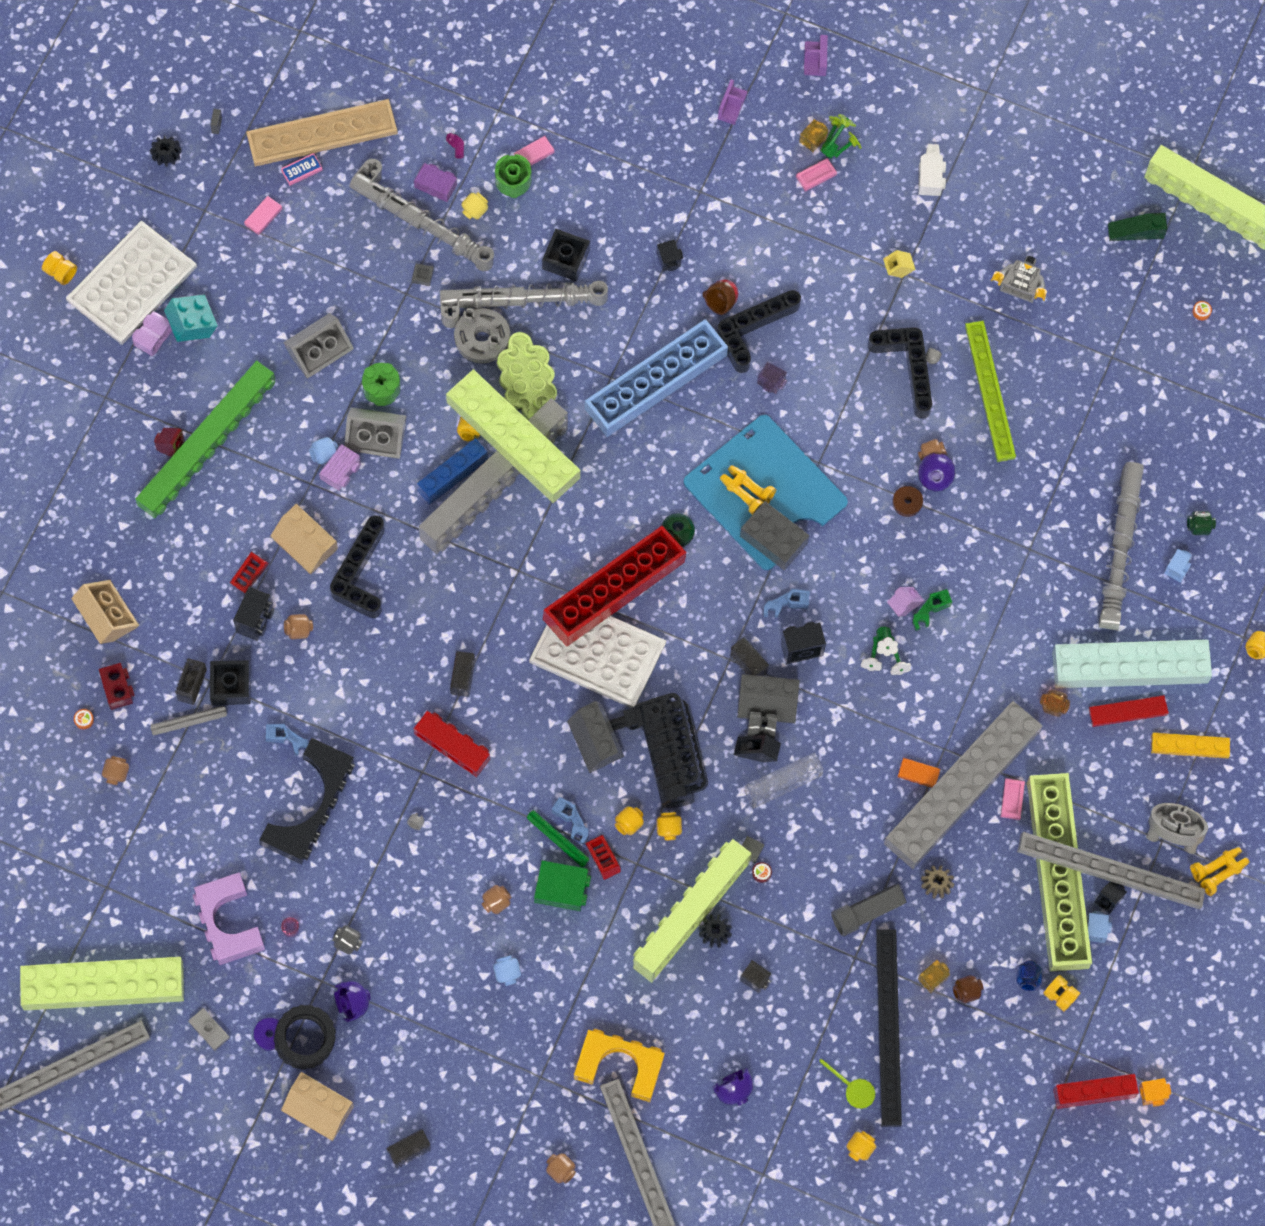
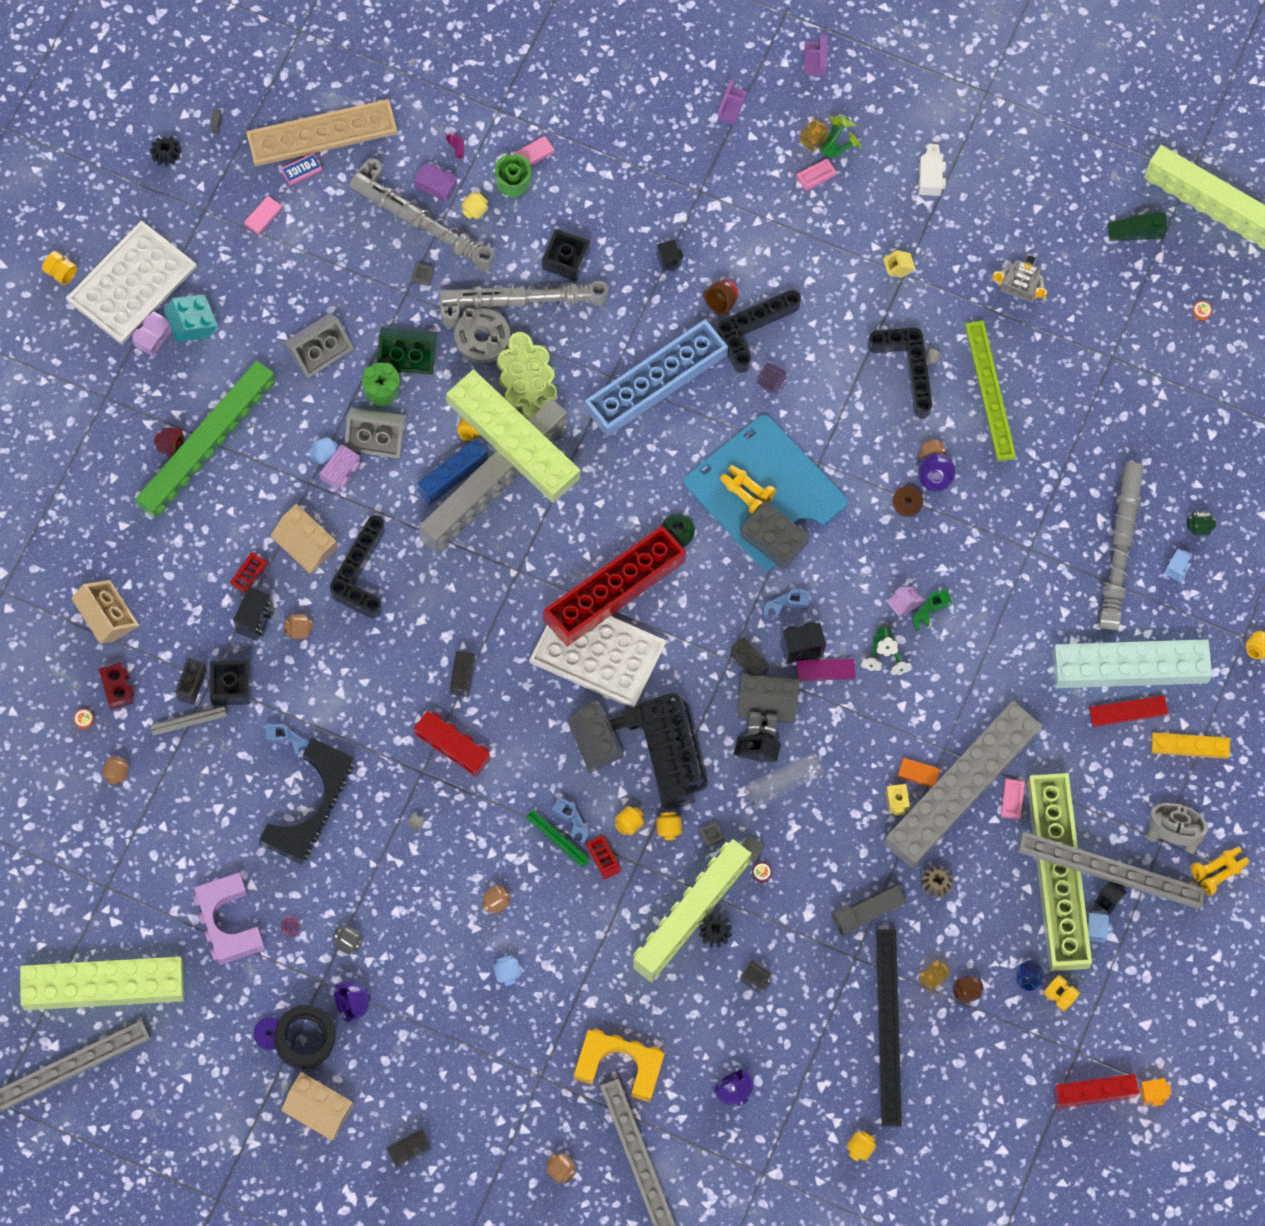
light grey plate [188,1008,230,1051] -> none
green brick [534,860,591,912] -> none
lime piece [819,1059,875,1109] -> none
clear orange head [1040,689,1070,717] -> none
none -> dark green slope [378,327,437,375]
none -> dark grey tile [699,821,725,848]
none -> magenta tile [796,659,856,681]
none -> light yellow brick [885,784,910,816]

